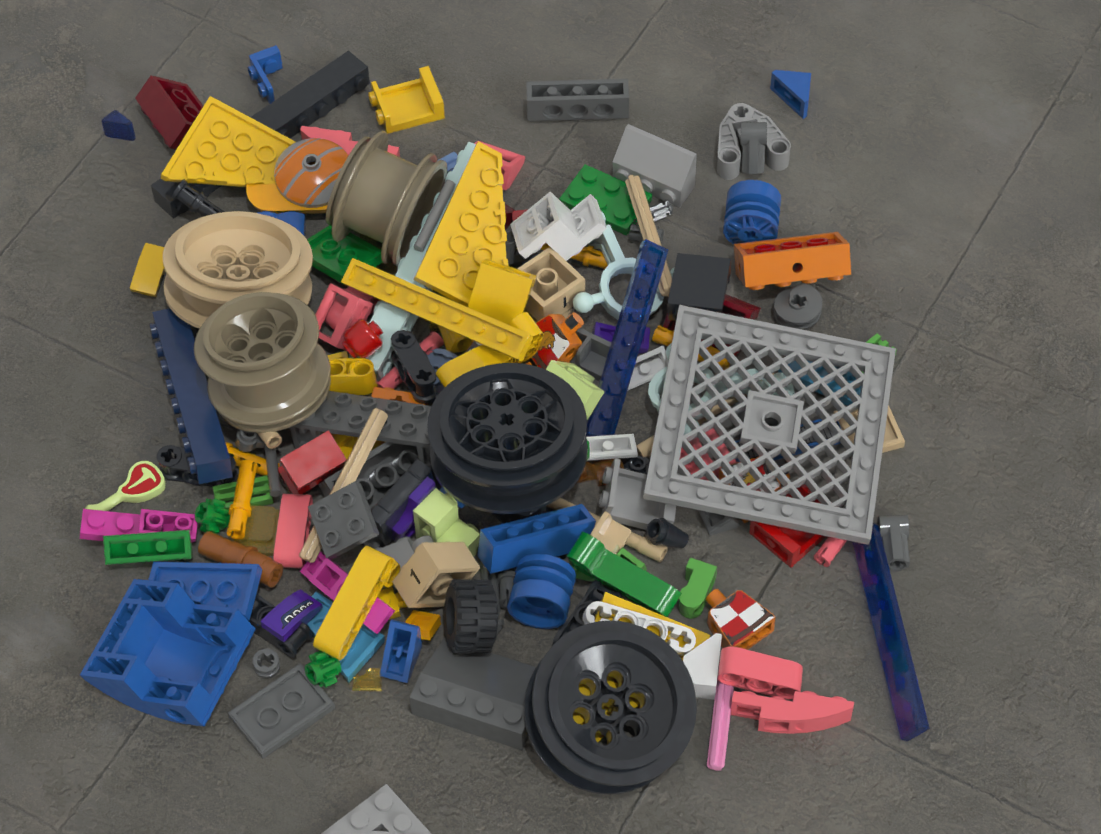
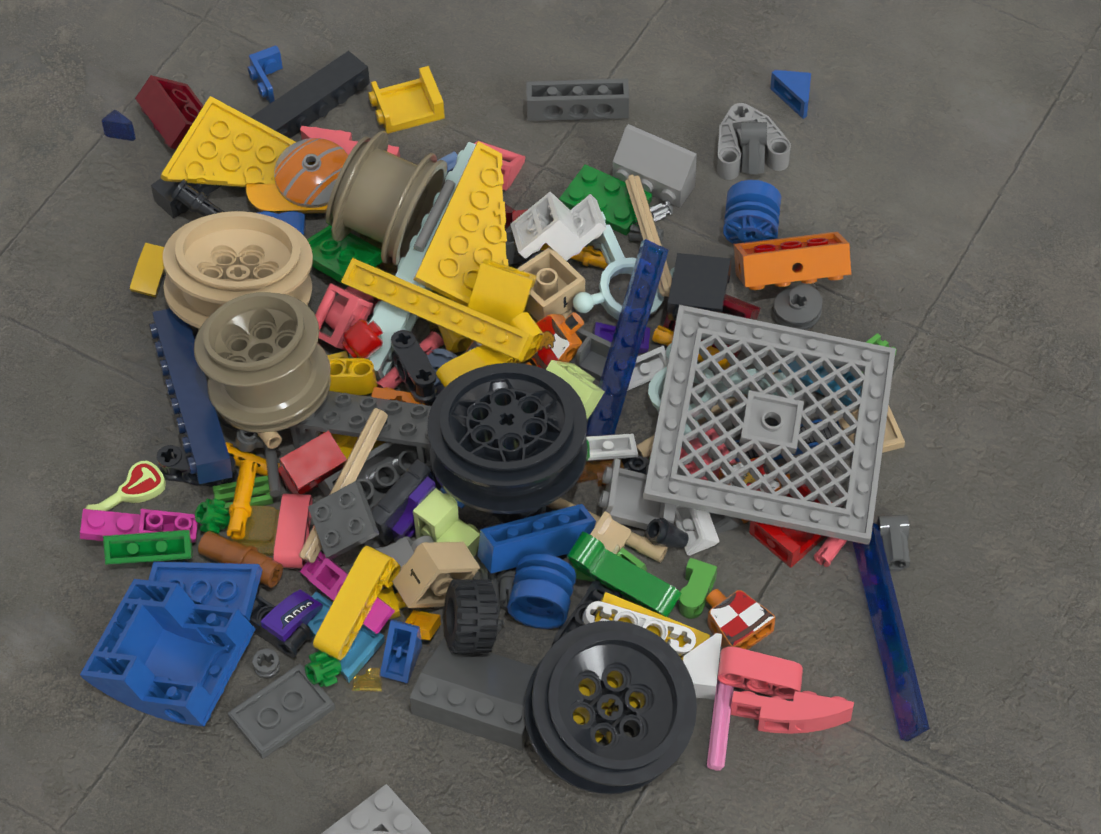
none -> white slope [675,506,719,555]

